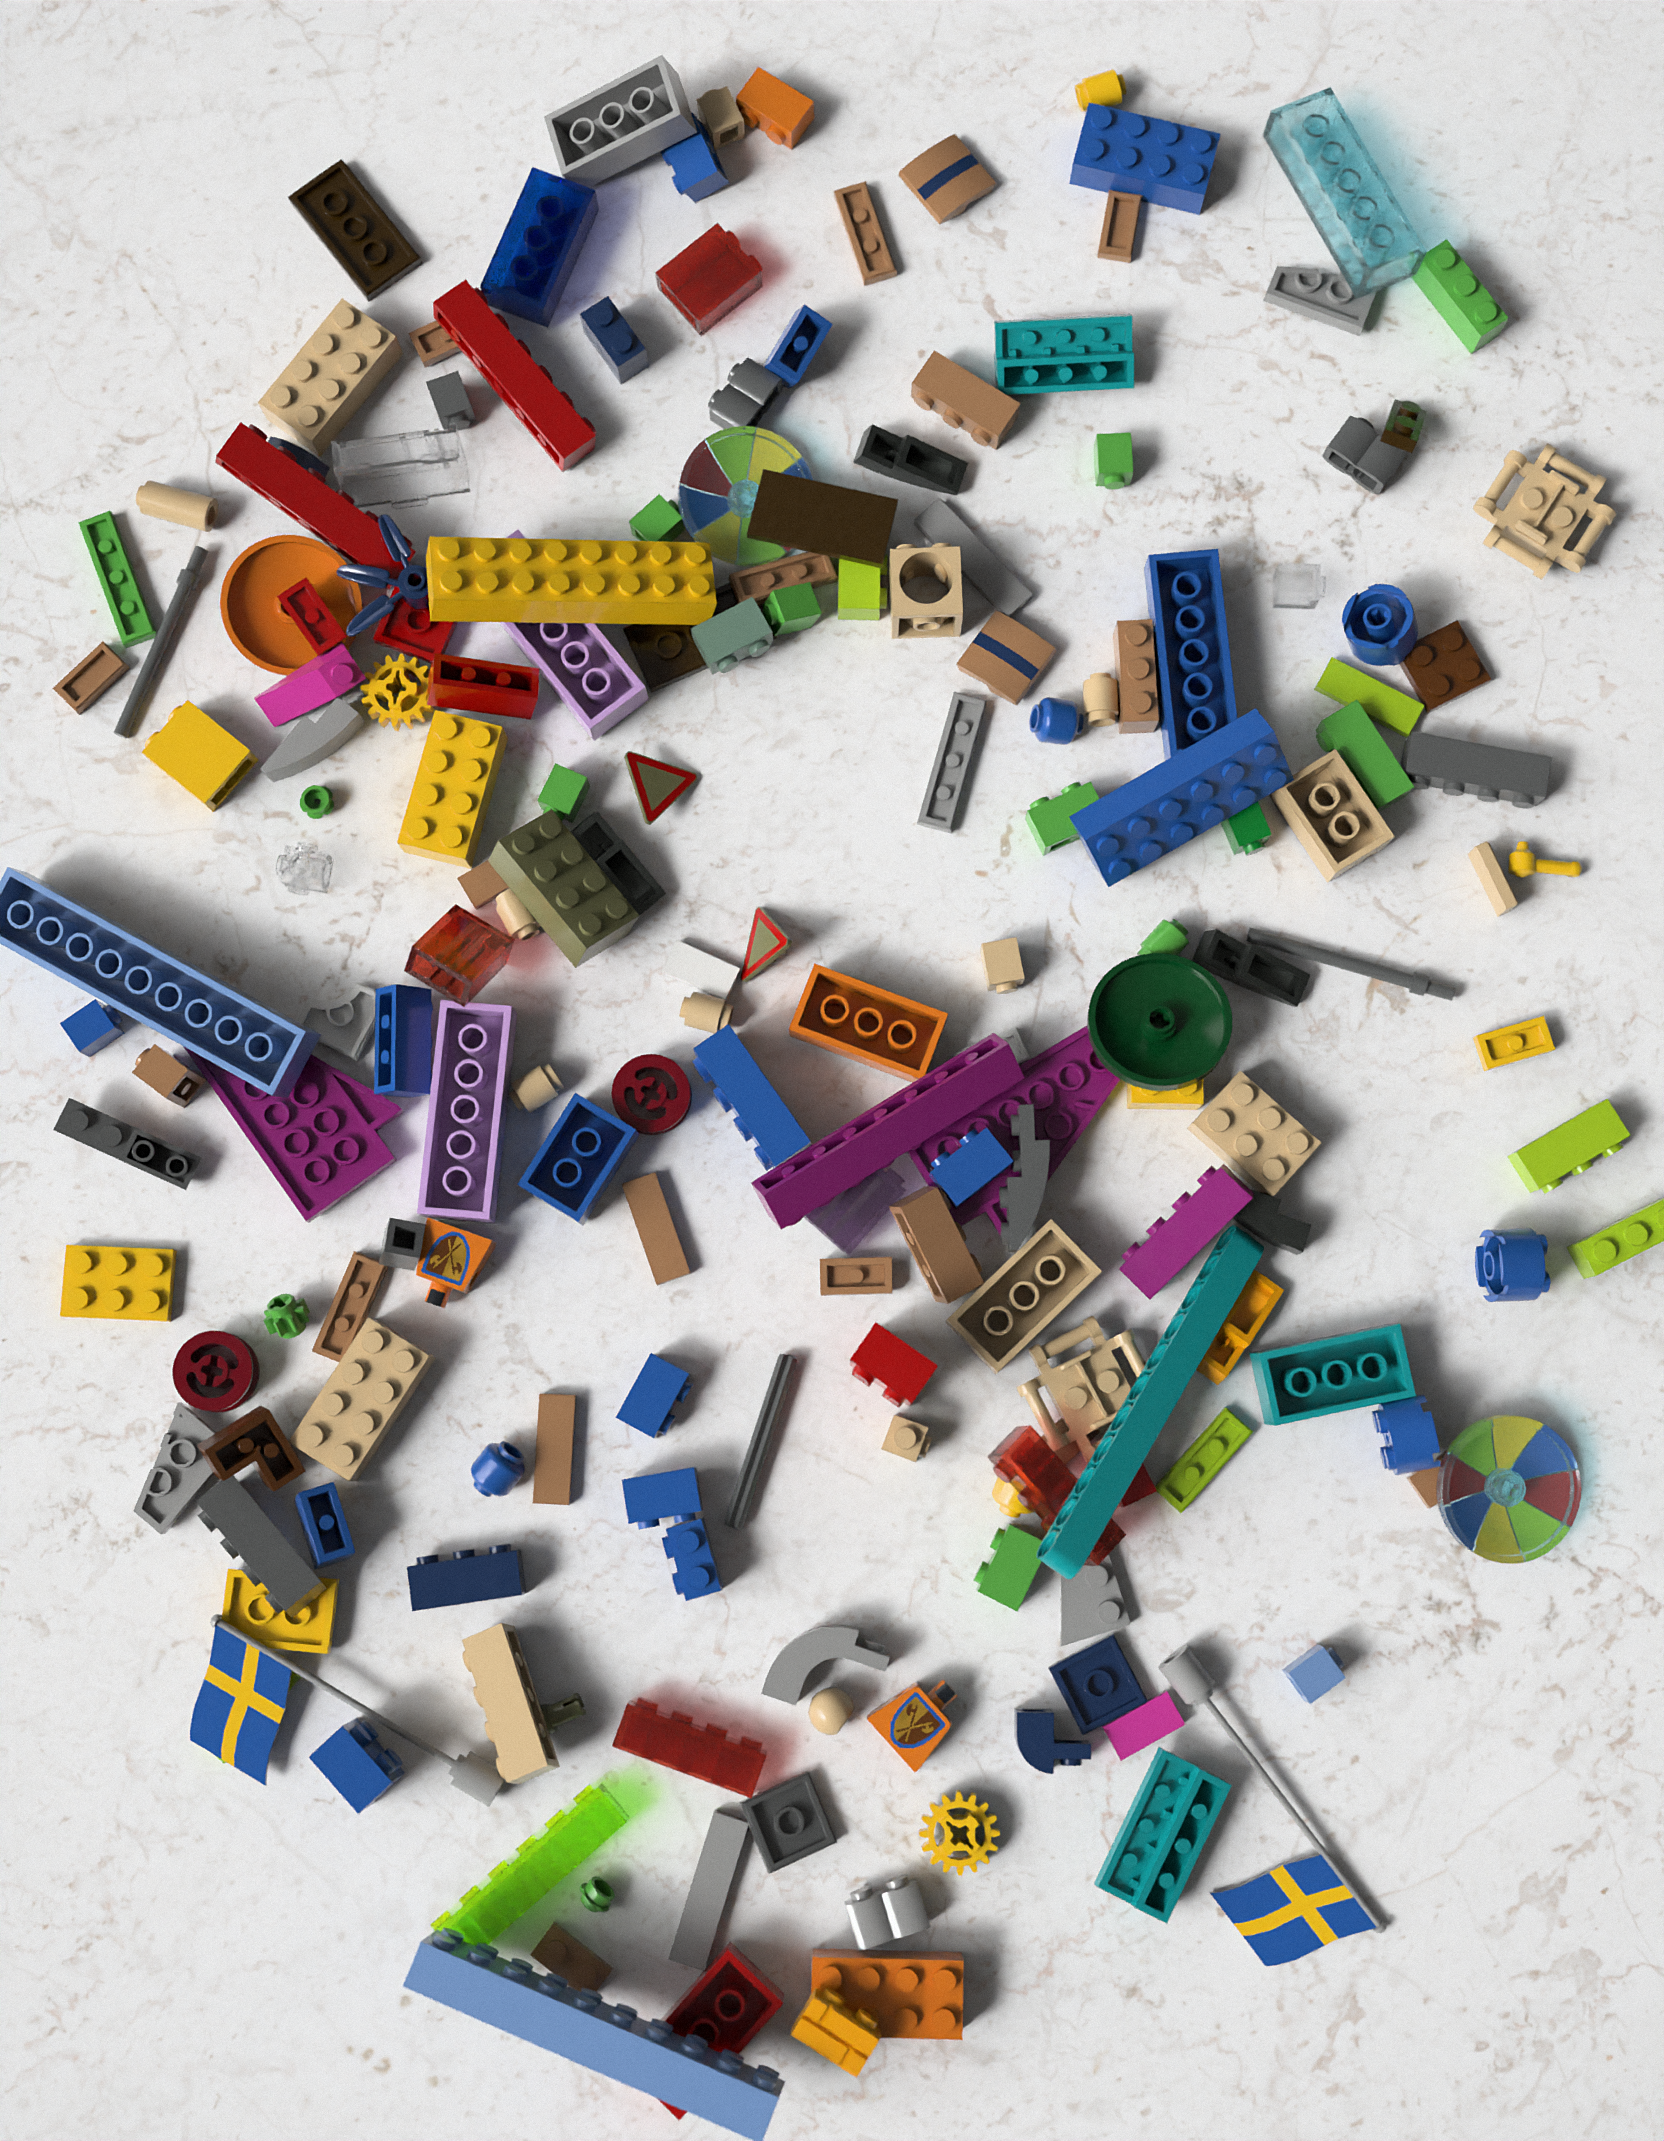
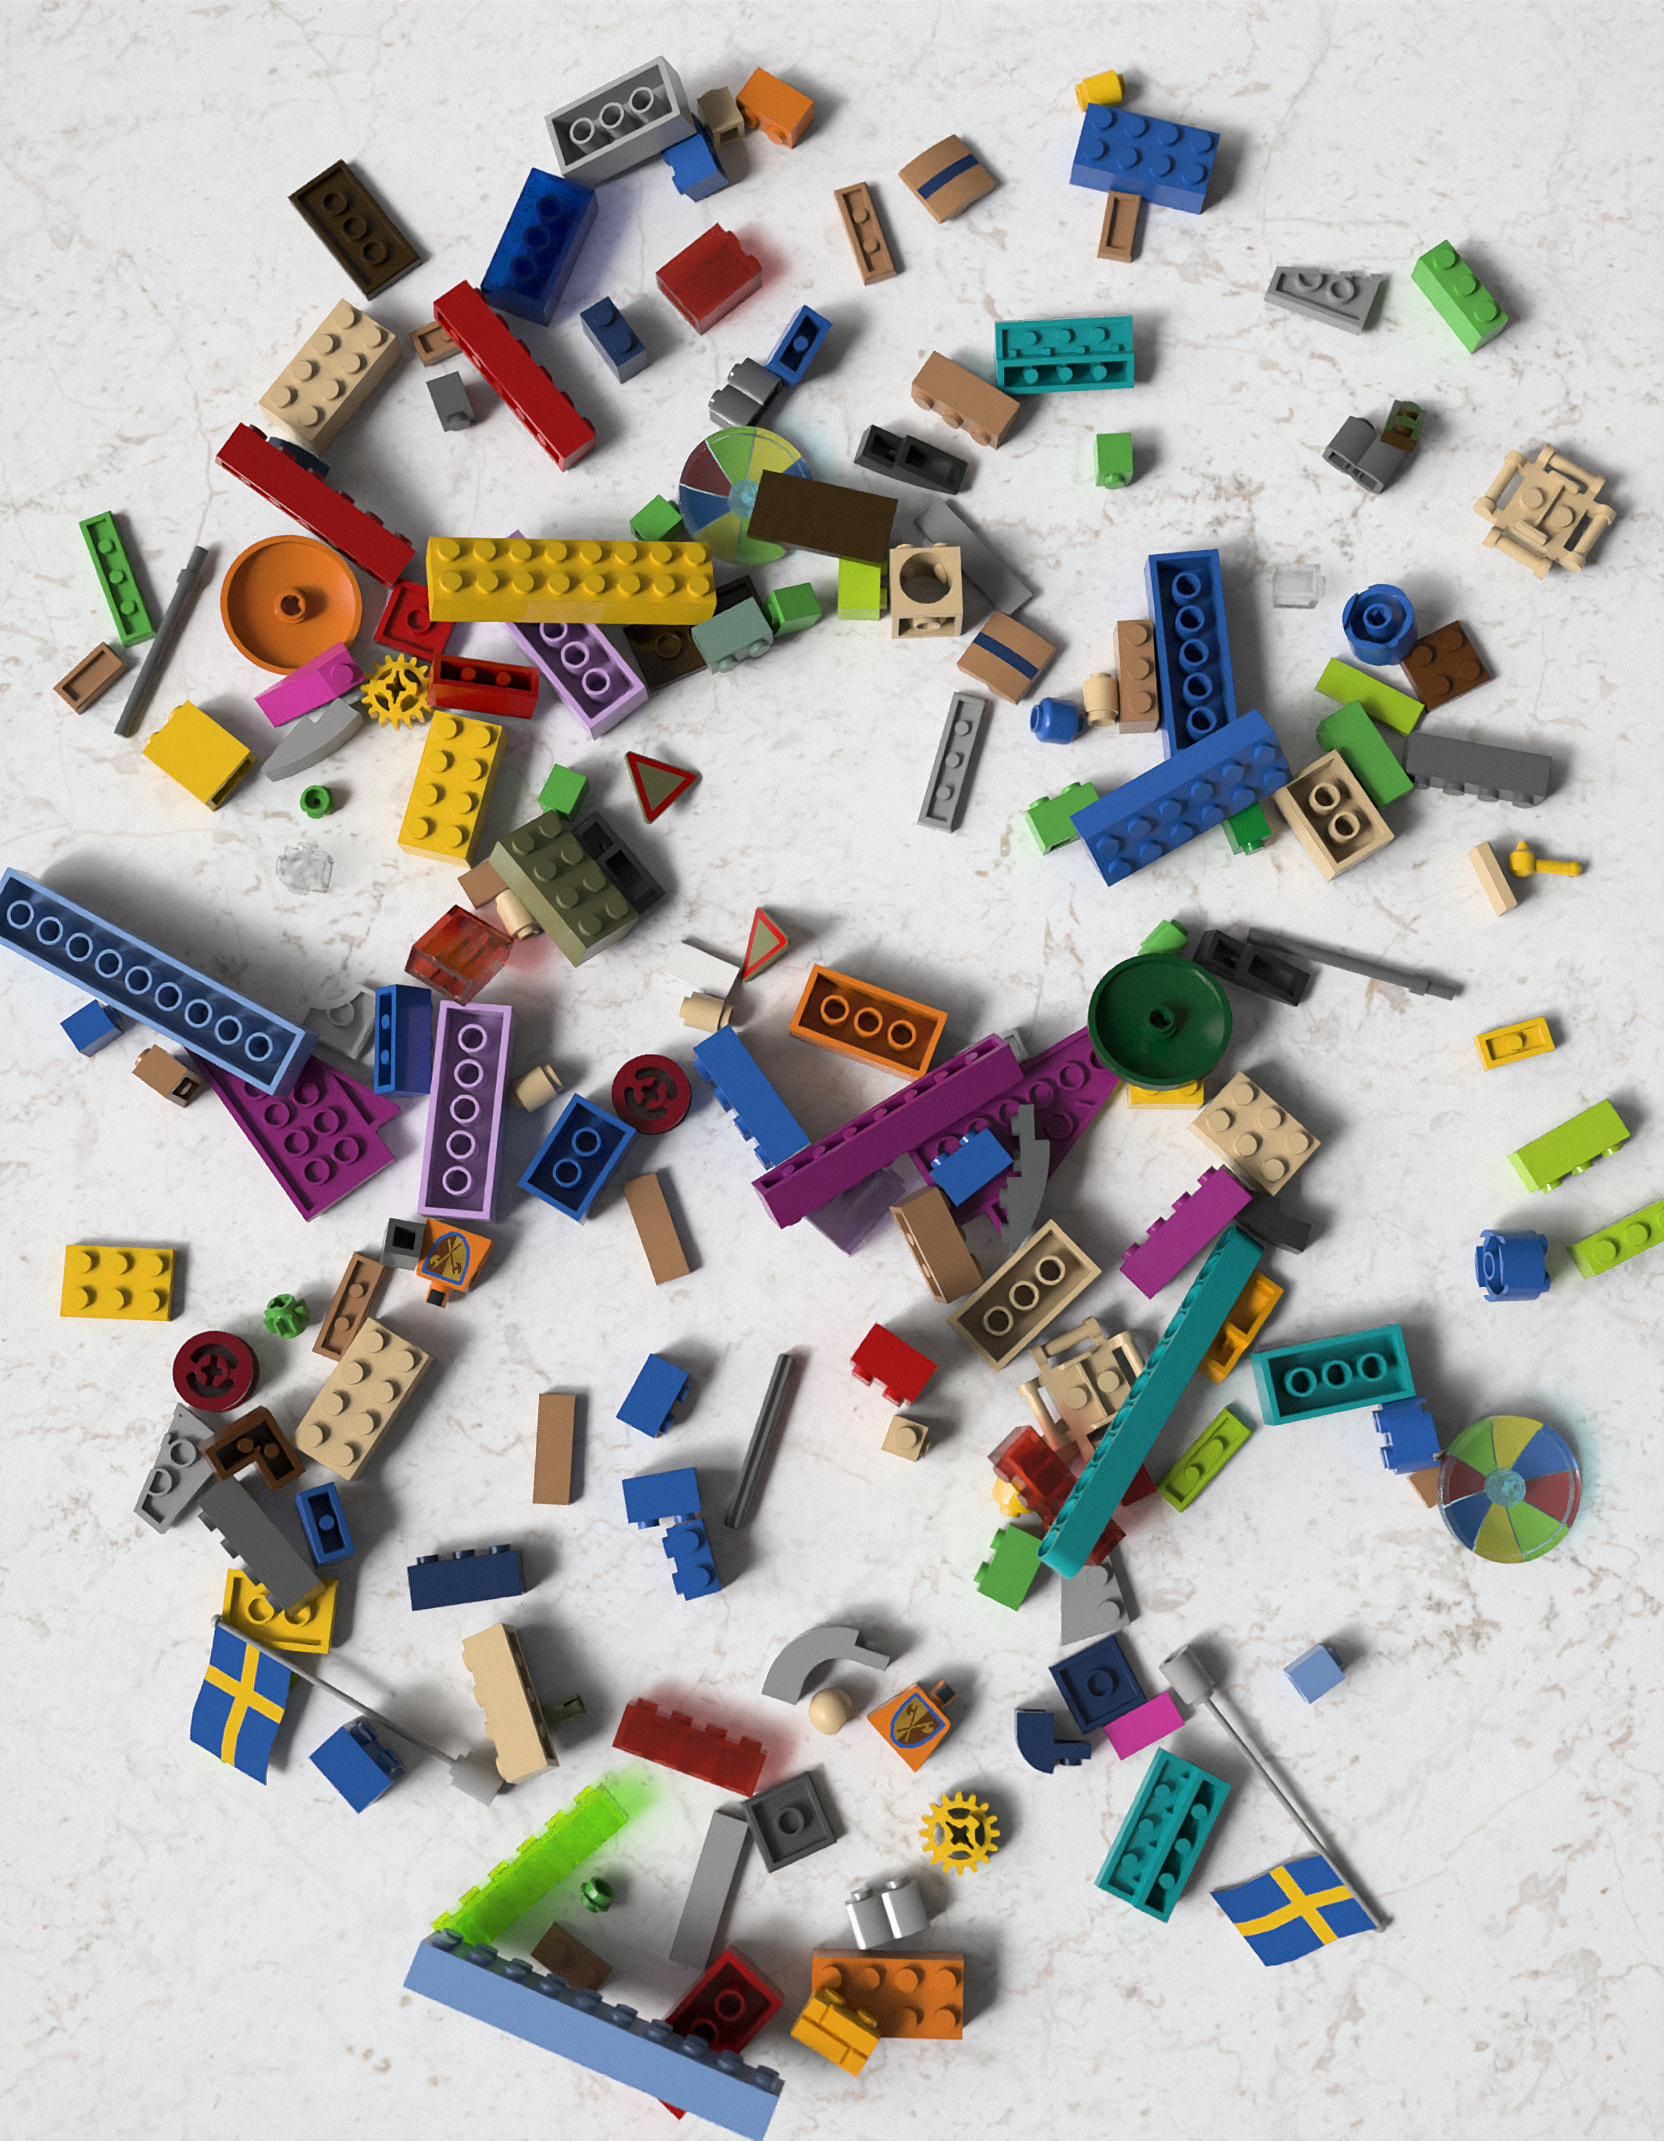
dark grey slope [53,1098,202,1190] -> none
tan brick [136,480,218,532] -> none
red plate [277,577,347,656] -> none
clear piece [331,424,470,509] -> none
dark blue plant [337,514,429,637] -> none
blue head [470,1441,525,1497] -> none
medium nougat tile [728,552,838,605] -> none
medium nougat plate [820,1257,893,1296] -> none
tan brick [980,937,1025,994] -> none
clear light blue brick [1263,87,1427,299] -> none

